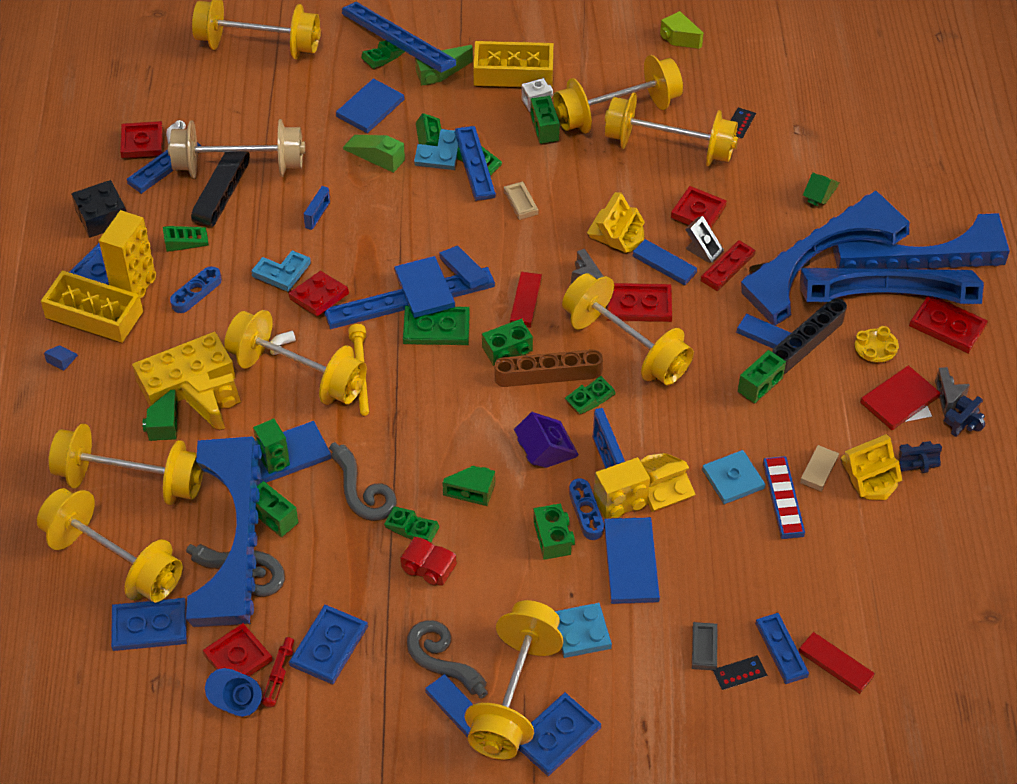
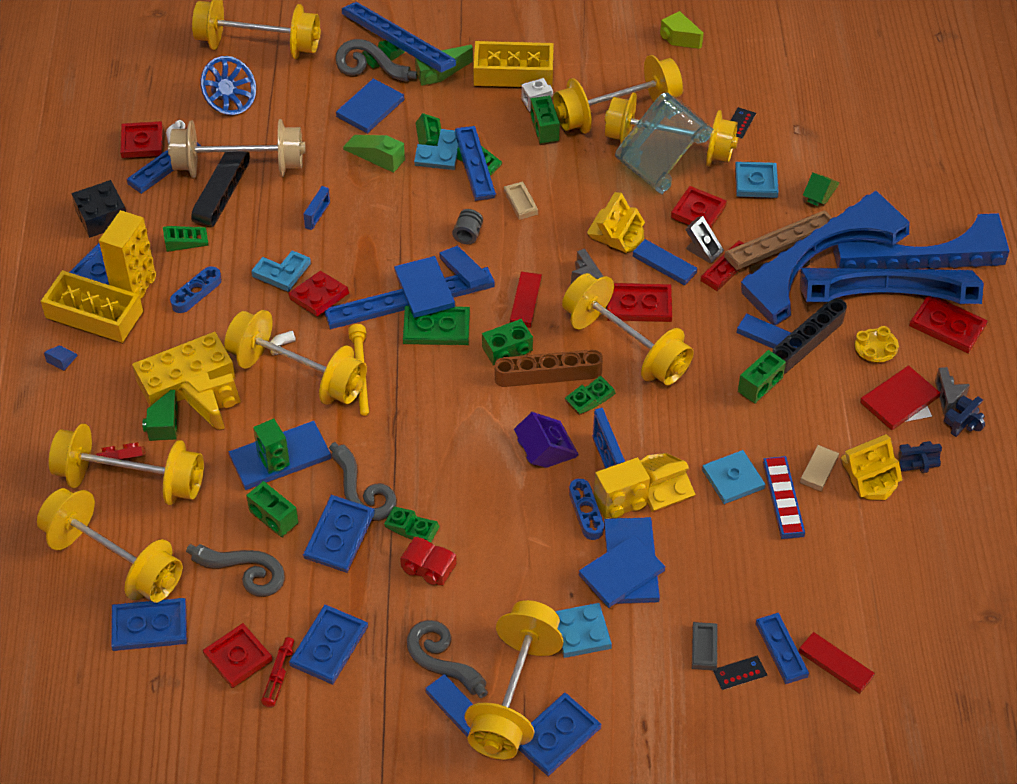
blue arch [186,436,262,627] -> none
blue piece [205,668,262,717] -> none
green slope [442,466,495,506] -> none
green brick [533,503,575,560] -> none
none -> red plate [96,442,146,459]
none -> blue wheel [200,56,256,115]
none -> blue tile [303,495,375,573]
none -> dark grey plant [335,39,417,82]
none -> dark grey piece [452,209,483,244]
none -> blue tile [579,534,665,608]
none -> clear light blue windscreen [615,92,714,194]
none -> medium nougat tile [724,210,832,270]
none -> dark azure plate [735,162,778,198]

